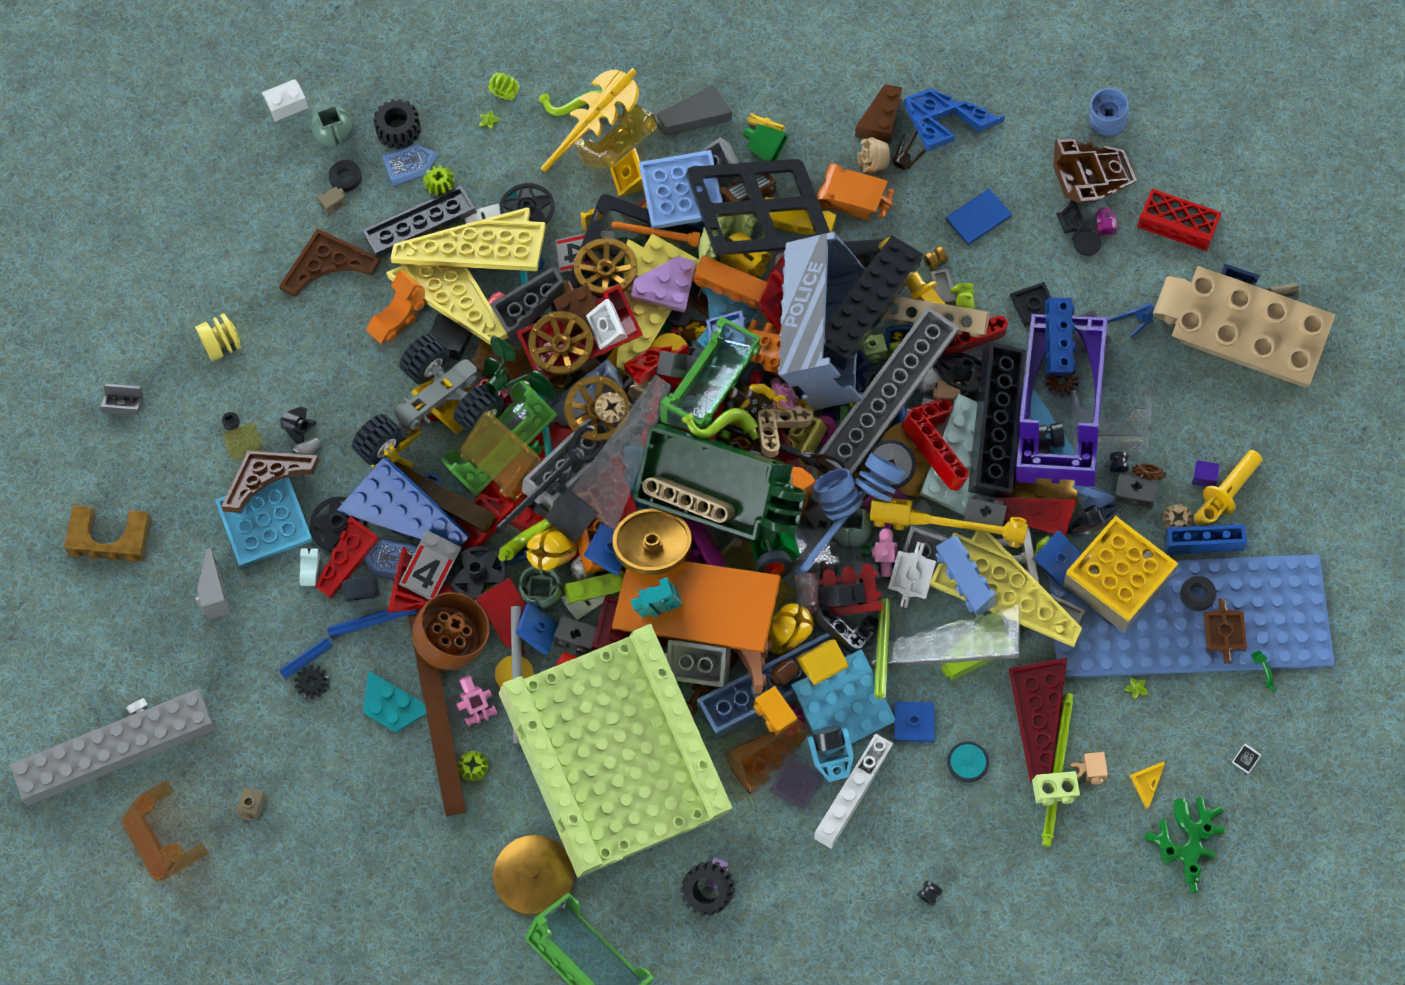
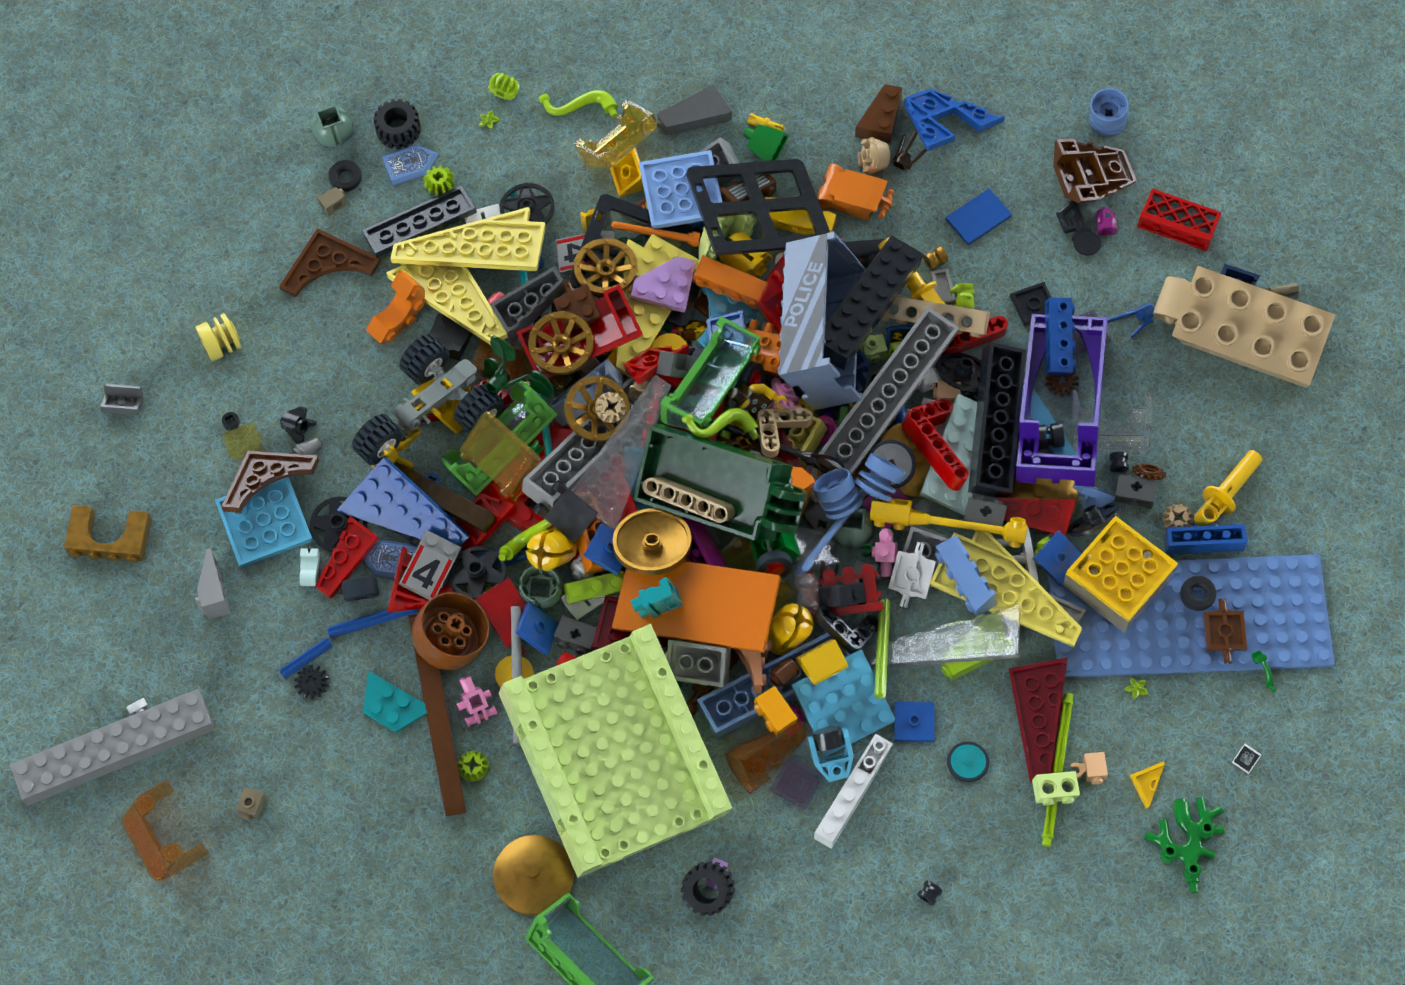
white slope [262,79,308,121] -> none
black piece [496,425,605,532] -> none
yellow animal [540,68,639,173] -> none
white slope [586,299,627,350] -> none
dark purple panel [1192,460,1219,487] -> none

